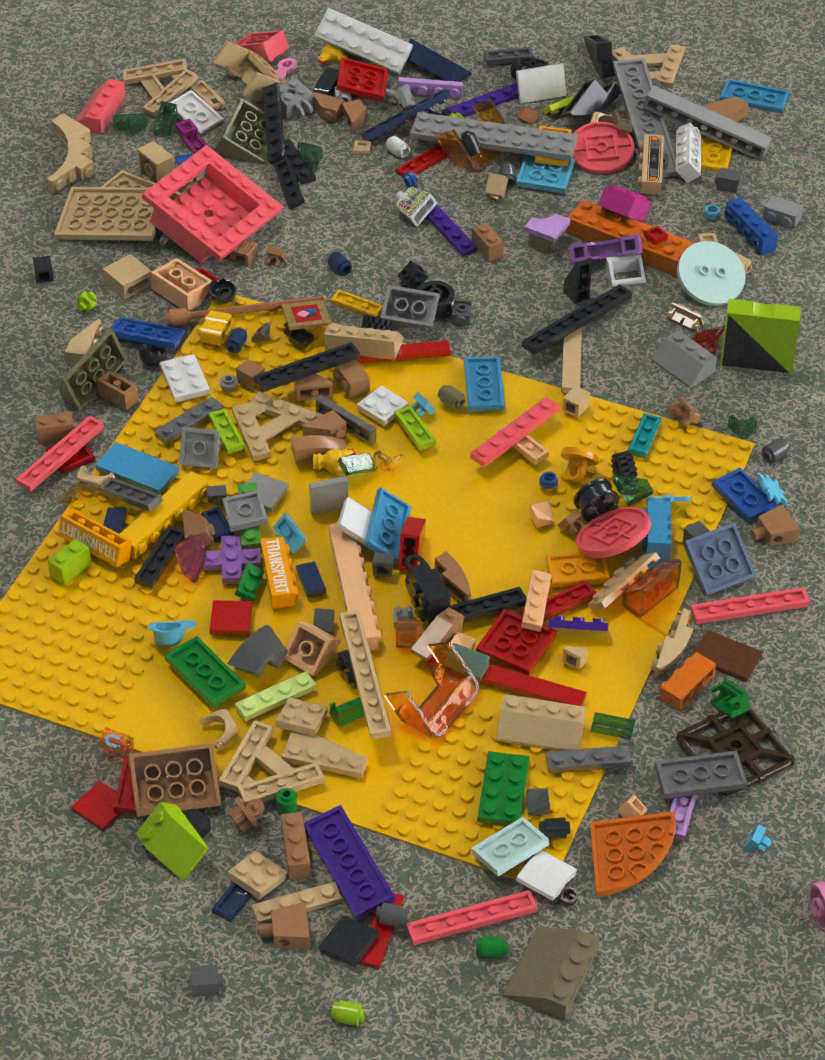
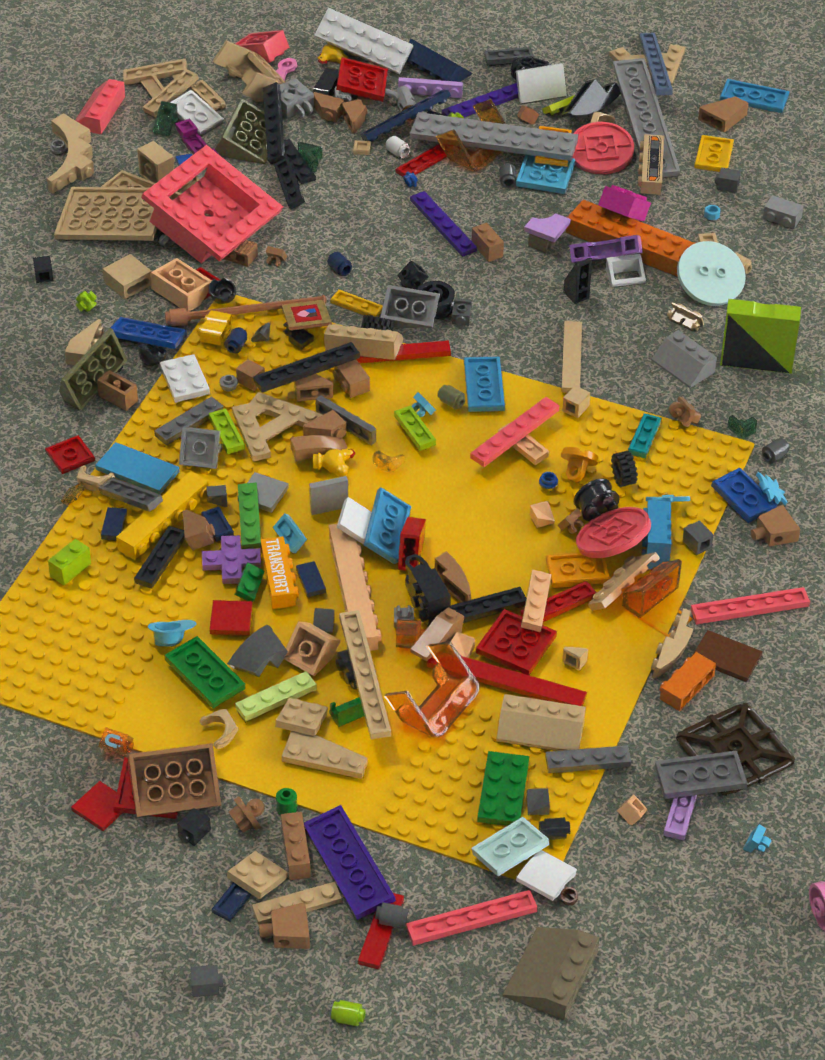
coral plate [16,415,104,492] -> none
medium nougat brick [35,412,74,444] -> none
light orange brick [58,509,132,567] -> none
clear green slope [113,113,147,138] -> none
lime slope [136,802,209,880] -> none
clear pink slope [173,534,207,583] -> none
tan plate [219,720,324,805] -> none
light grey tile [222,490,268,532] -> none
black tile [318,915,380,967] -> none
clear green tile [338,453,378,476] -> none
white plate [357,386,409,426] -> none
dark grey slope [373,552,394,577] -> none
white torso [396,187,437,227] -> none
sand green slope [444,643,490,680] -> none
black brick [459,130,481,157] -> none
green brick [476,935,508,959] -> none
tan brick [485,173,508,200] -> none
black plate [521,284,632,355] -> none
dark purple plate [548,616,609,631] -> none
black slope [584,35,616,78] -> none
clear green tile [590,712,635,740] -> none
orange plate [590,811,676,897] -> none
dark tan tile [612,109,633,132] -> none
clear green slope [613,475,654,506] -> none
light grey brick [643,85,772,161] -> none
red tile [644,226,668,245] -> none
white brick [676,123,701,183] -> none
sand blue plate [682,522,757,596] -> none
clear red slope [692,325,725,355] -> none
green hinge [710,678,751,718] -> none
blue brick [724,197,778,256] -> none
none -> light grey plate [50,139,67,154]
none -> sand blue tile [639,33,673,95]

